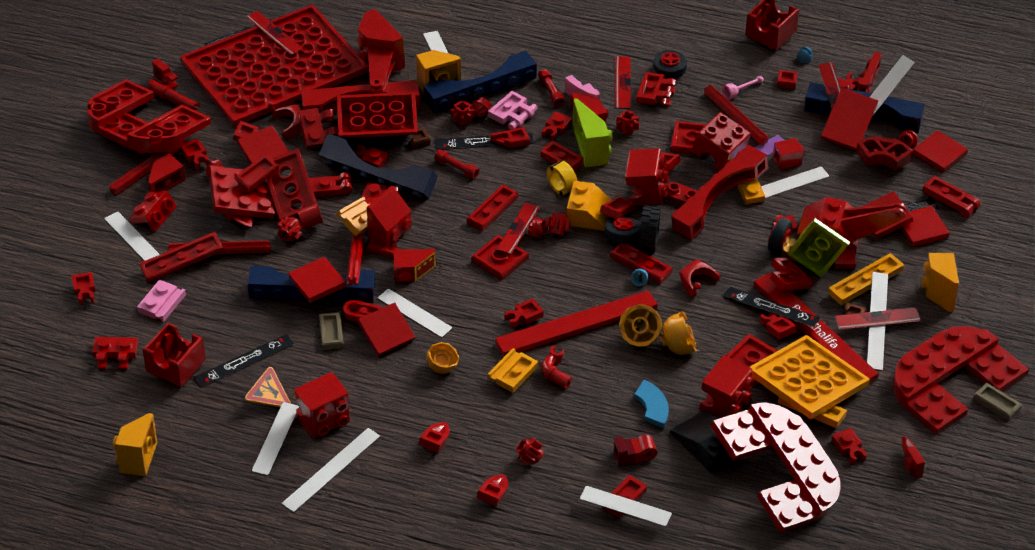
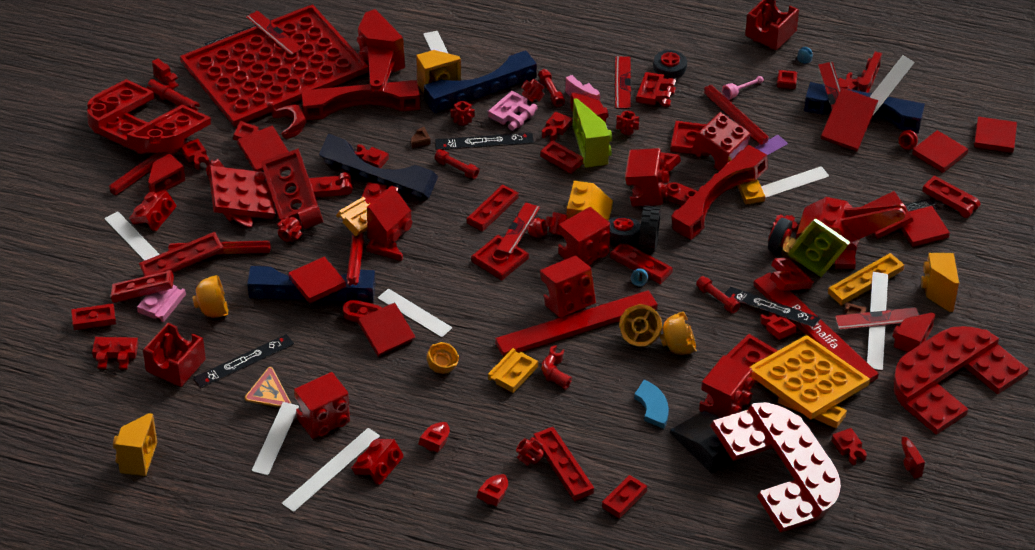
red plate [71,272,96,305] -> none
red tile [235,154,279,192] -> none
red plate [298,108,339,149] -> none
dark tan tile [319,312,344,350] -> none
red slope [337,92,418,138] -> none
red slope [394,249,436,282] -> none
red plate [472,97,492,117] -> none
red tile [490,127,530,149] -> none
red plate [504,298,544,328] -> none
yellow piece [546,160,577,195] -> none
white sticker [580,486,672,526] -> none
red tile [600,196,636,219] -> none
leg [613,435,658,467] -> none
red helmet [679,260,721,297] -> none
red brick [773,138,805,170] -> none
red brick [856,136,913,172] -> none
dark tan tile [973,383,1022,421] -> none
none -> red plate [71,304,116,330]
none -> red tile [111,270,174,303]
none -> light orange cylinder [192,275,228,318]
none -> red bracket [351,438,404,484]
none -> red gear [521,79,545,103]
none -> red plate [534,427,594,501]
none -> red piece [540,255,596,318]
none -> red piece [558,207,610,266]
none -> red bar [696,276,741,313]
none -> red slope [892,312,935,352]
none -> red tile [974,117,1017,153]

